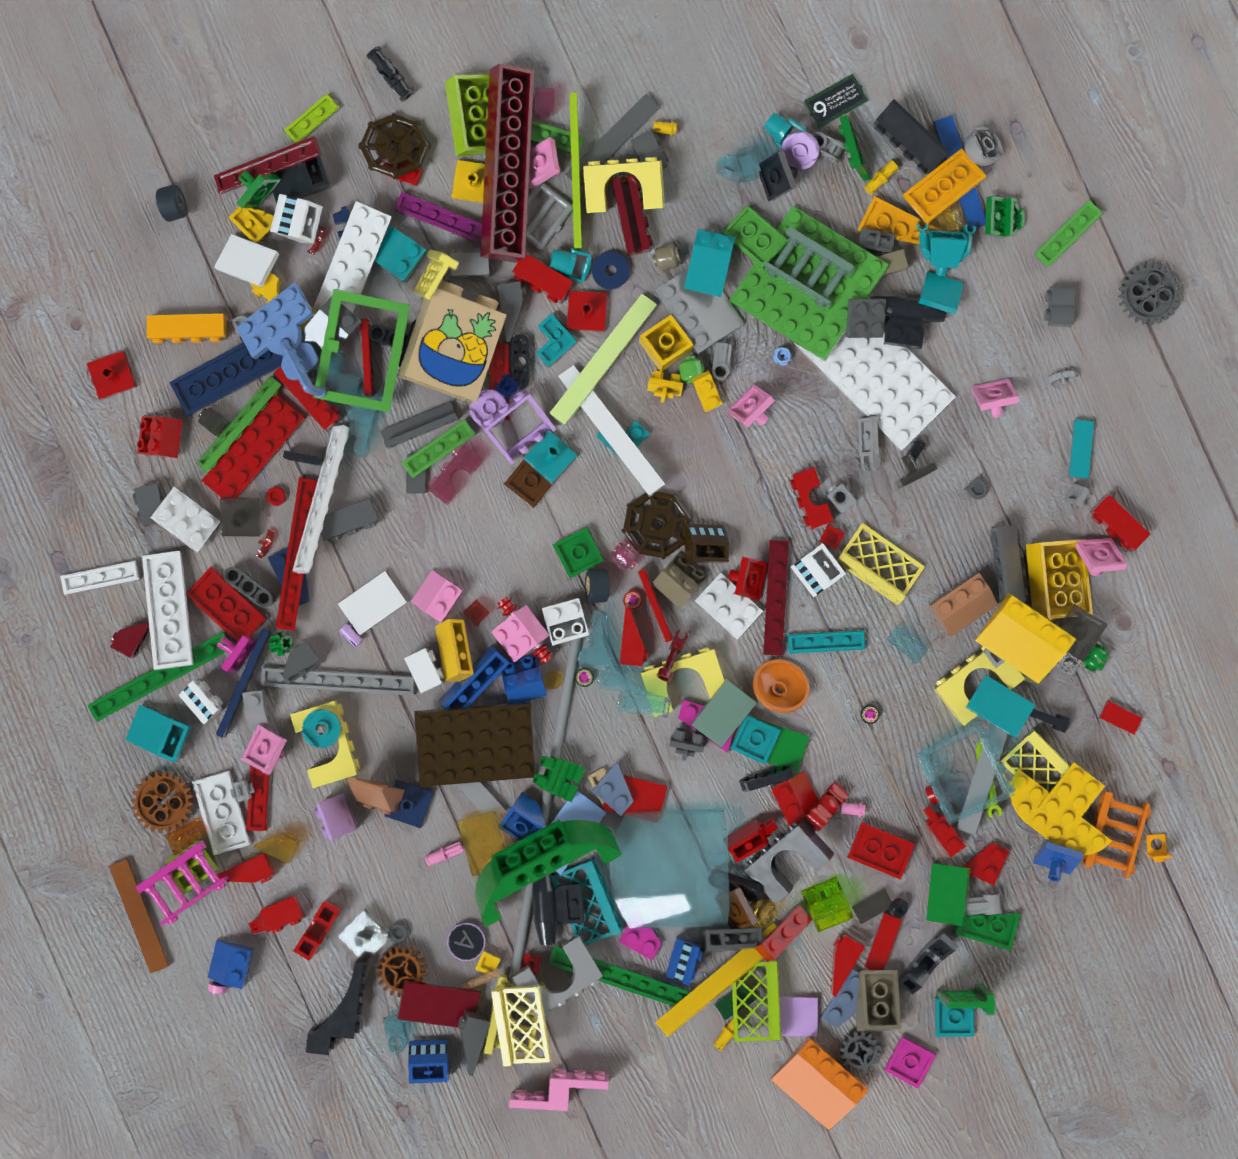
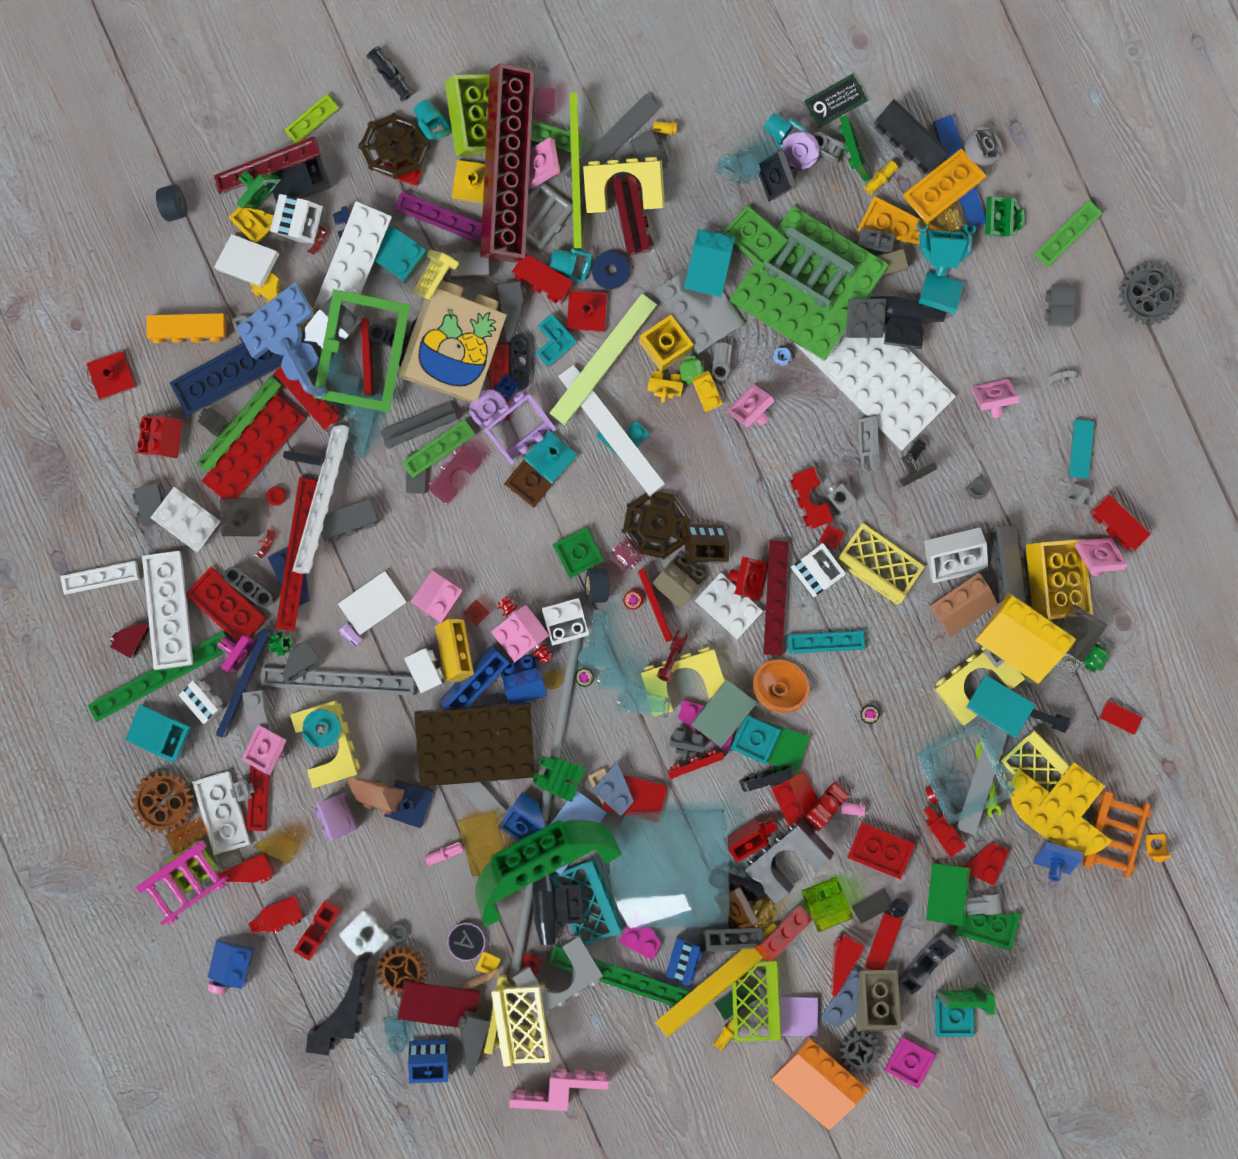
dark orange tile [109,858,170,974] -> none
red slope [620,605,648,667] -> none
dark tan head [653,244,682,271] -> none
clear light blue tile [886,625,928,664] -> none
none -> teal piece [413,100,452,140]
none -> red plate [667,749,724,780]
none -> white slope [924,528,989,583]

